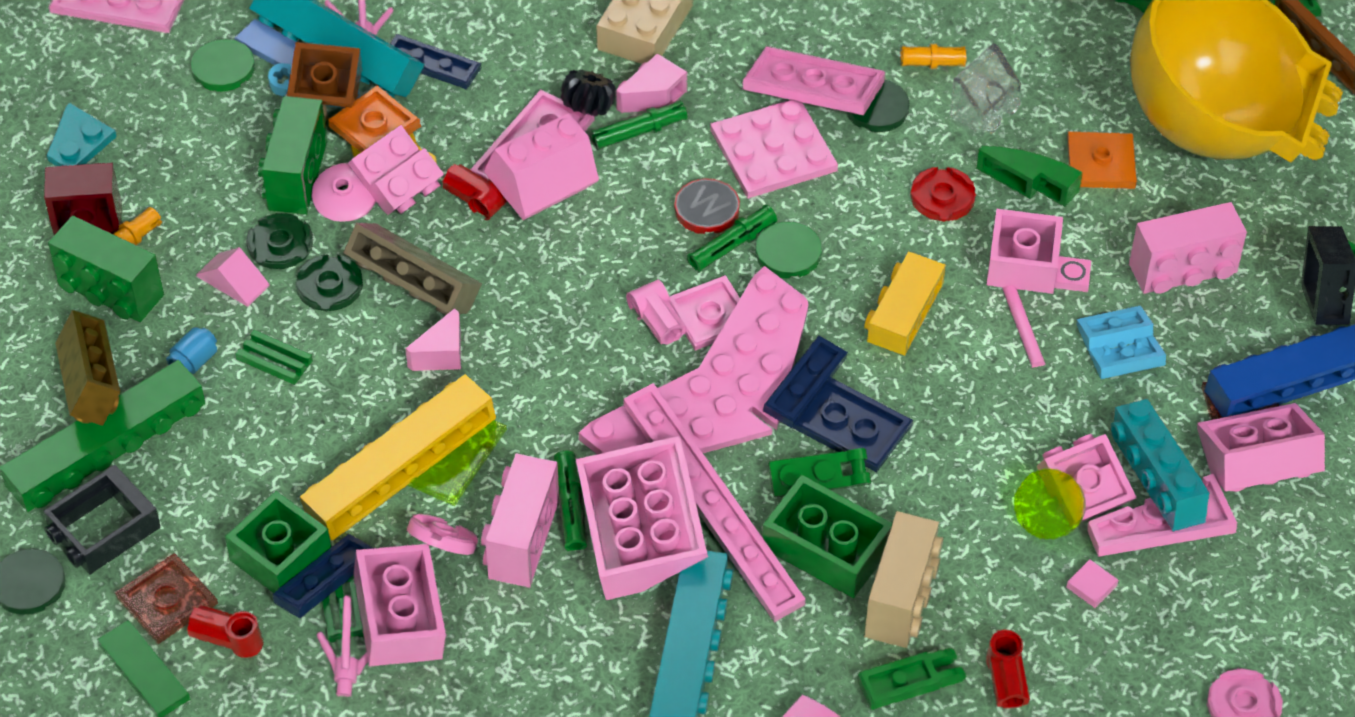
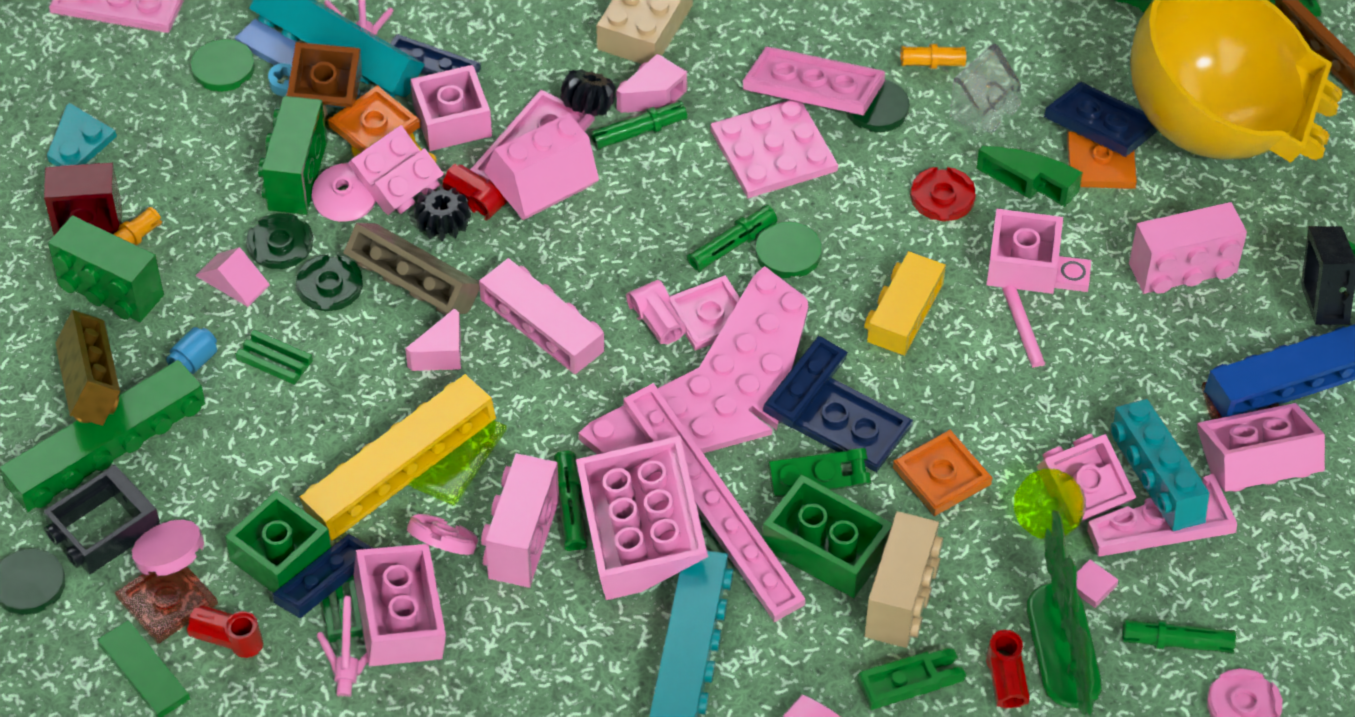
tile [674,178,740,234] -> none
medium azure slope [1077,306,1166,379] -> none
none -> bright pink tile [132,520,204,576]
none -> bright pink brick [410,65,492,151]
none -> black gear [414,185,471,242]
none -> bright pink brick [479,258,604,375]
none -> orange plate [893,430,992,516]
none -> green plant [1027,510,1102,716]
none -> dark blue tile [1044,82,1158,157]
none -> green pin [1122,619,1236,654]

